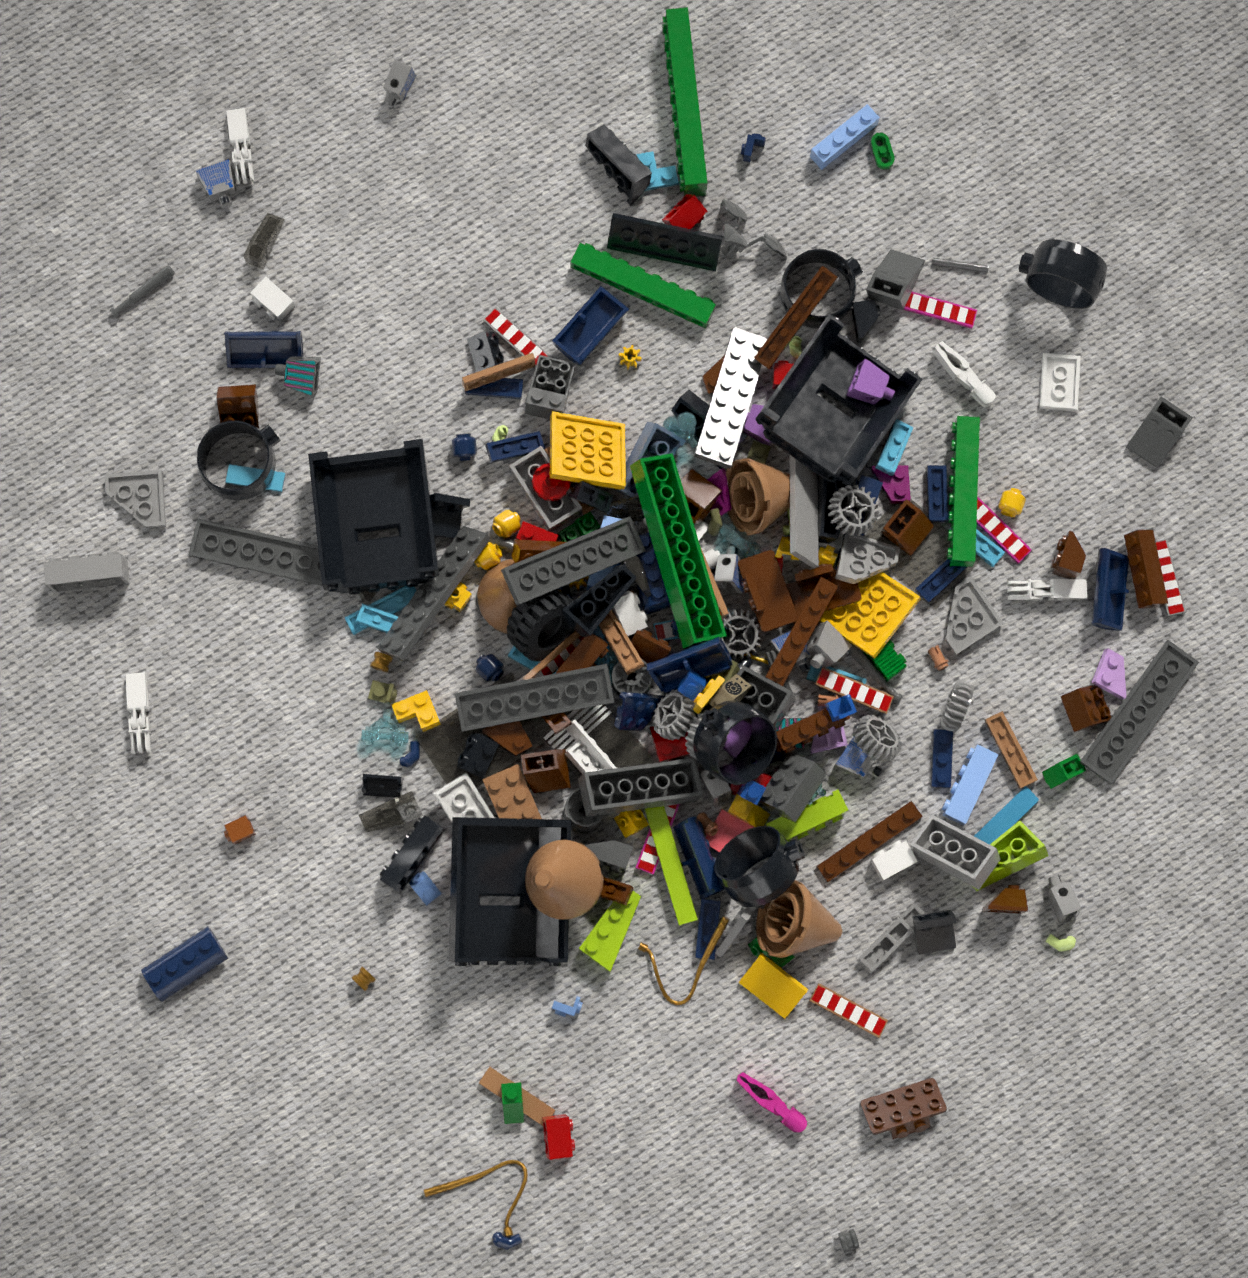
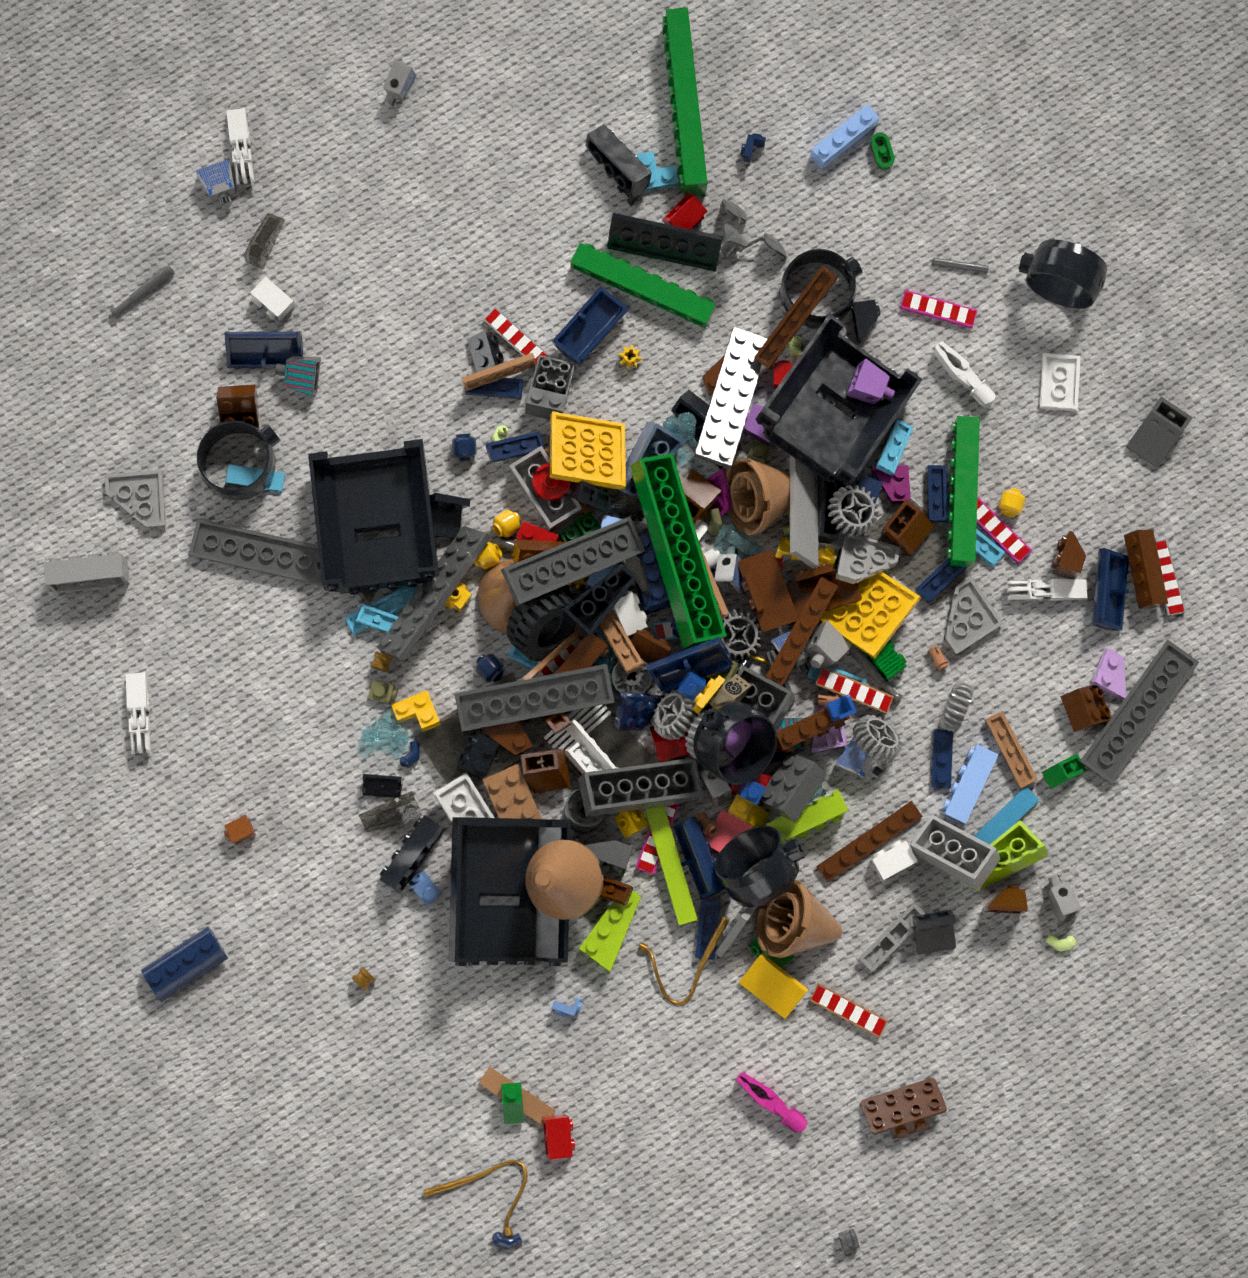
dark grey slope [866,249,925,310] -> none

